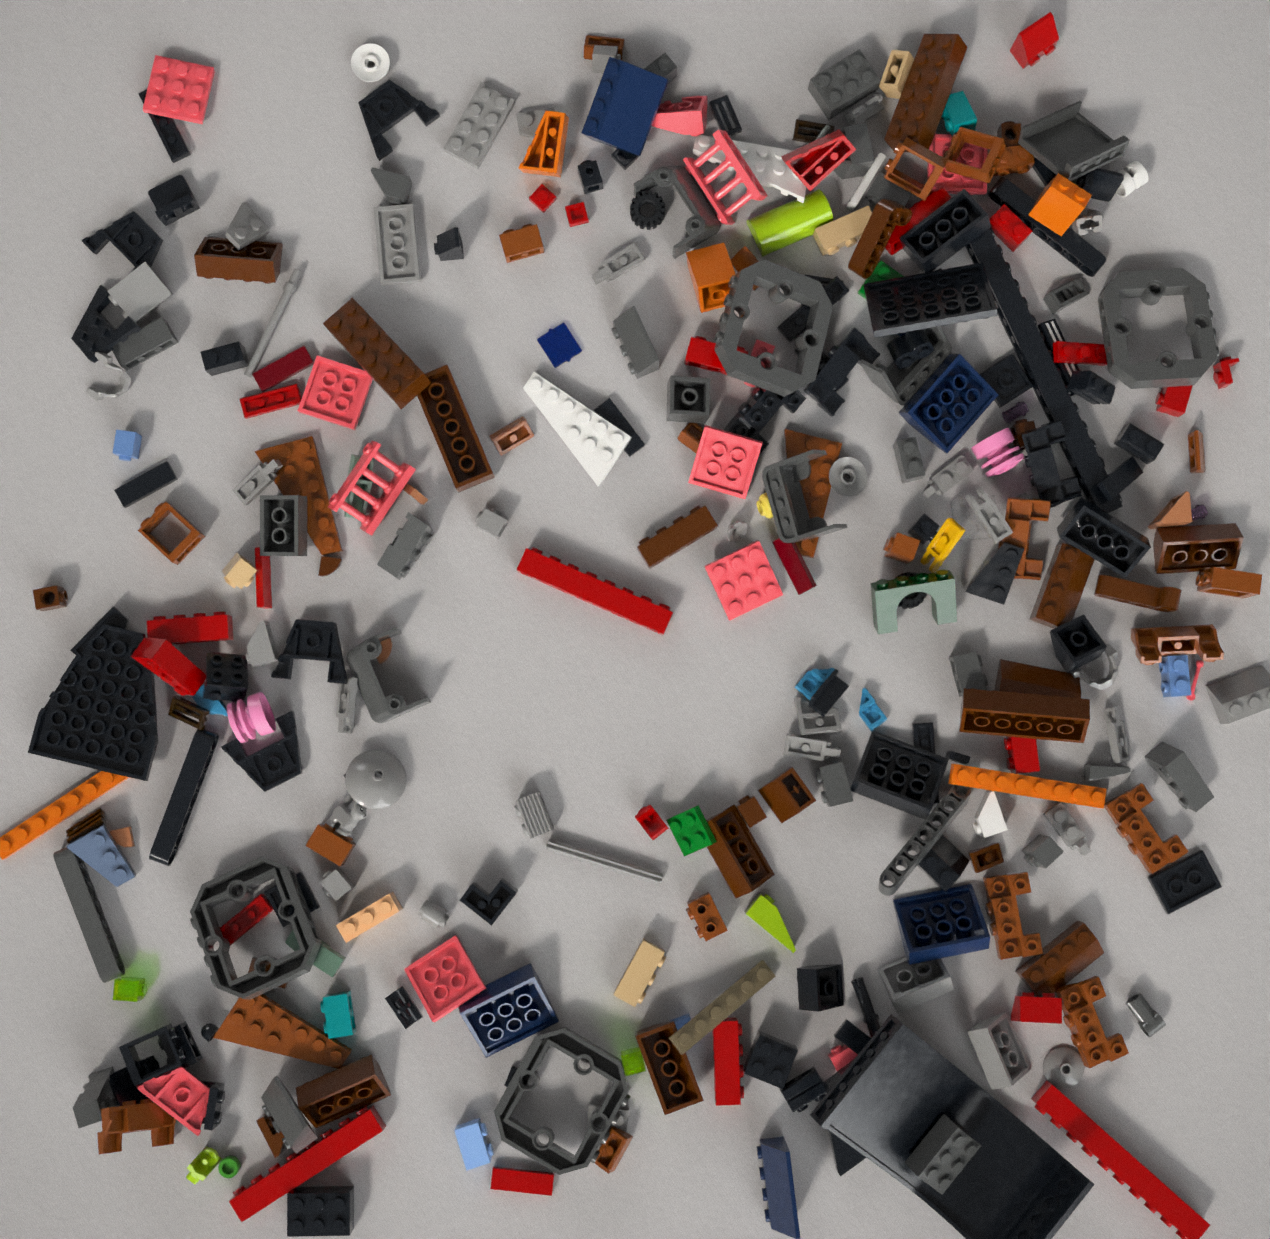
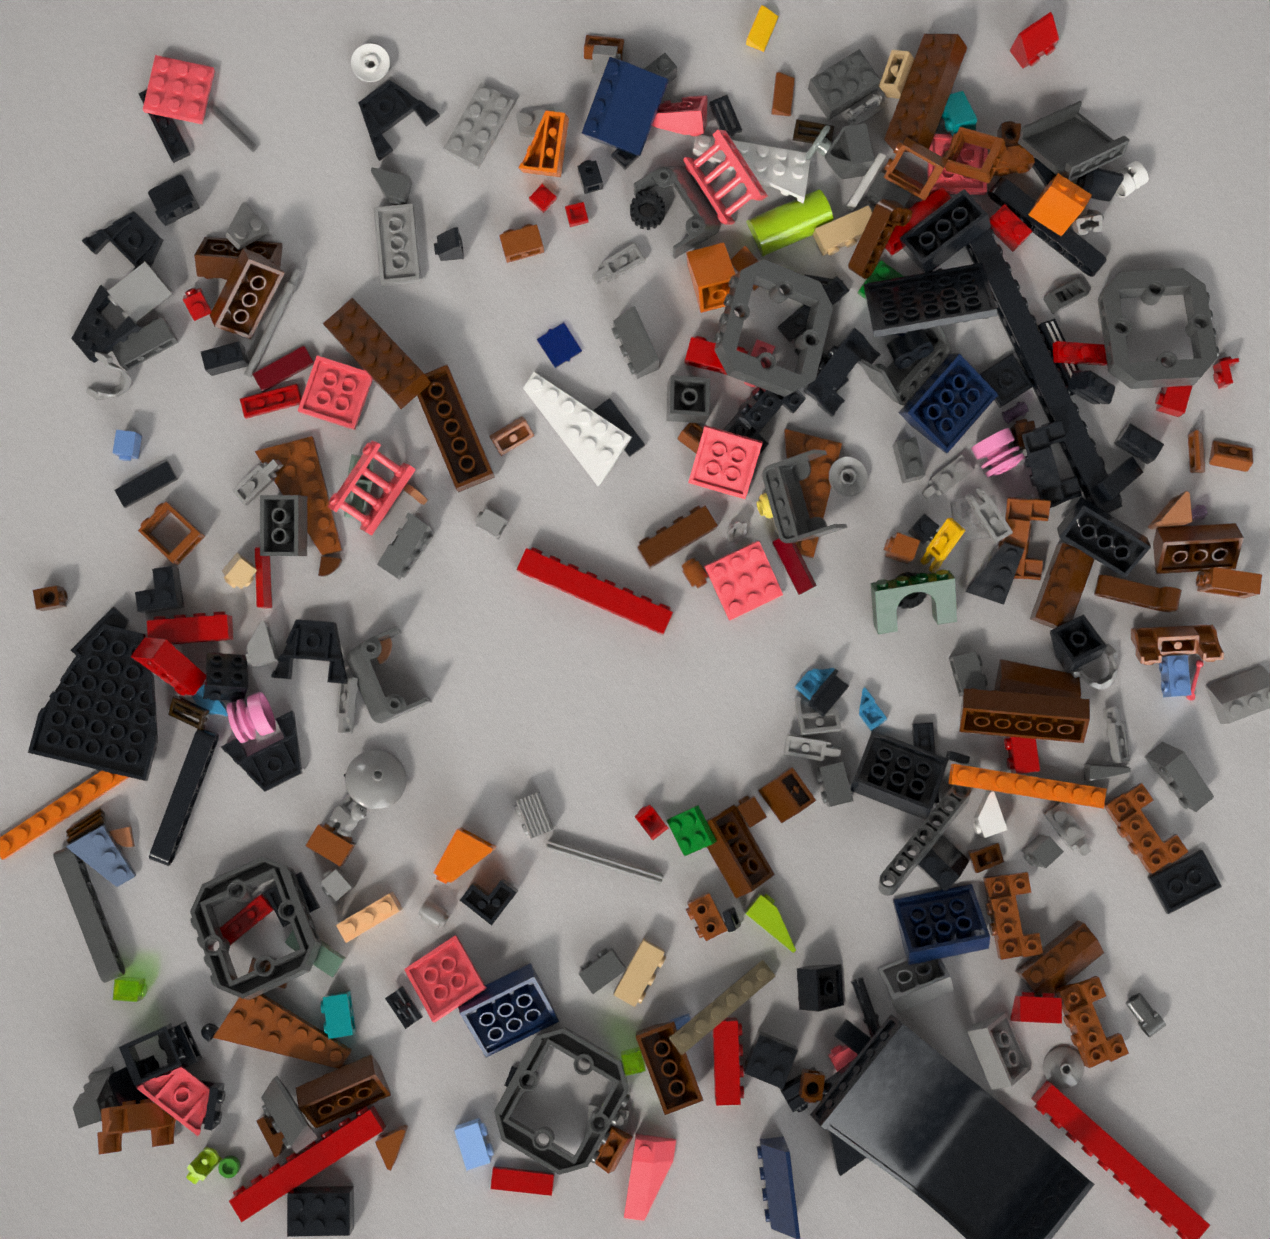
red wedge [781,129,856,191] -> none
dark grey brick [905,1114,981,1194] -> none
none -> black brick [135,566,184,614]
none -> red bracket [183,287,212,321]
none -> reddish brown slope [210,248,285,339]
none -> flat silver bar [211,106,257,152]
none -> dark orange slope [375,1125,408,1171]
none -> orange slope [433,827,497,884]
none -> dark grey brick [579,948,626,994]
none -> coral wedge [624,1133,676,1221]
none -> dark orange brick [681,558,709,589]
none -> black tile [722,907,741,932]
none -> yellow slope [746,5,779,52]
none -> dark orange slope [771,72,795,116]
none -> reddish brown brick [799,1068,825,1103]
none -> dark orange slope [1209,441,1253,472]

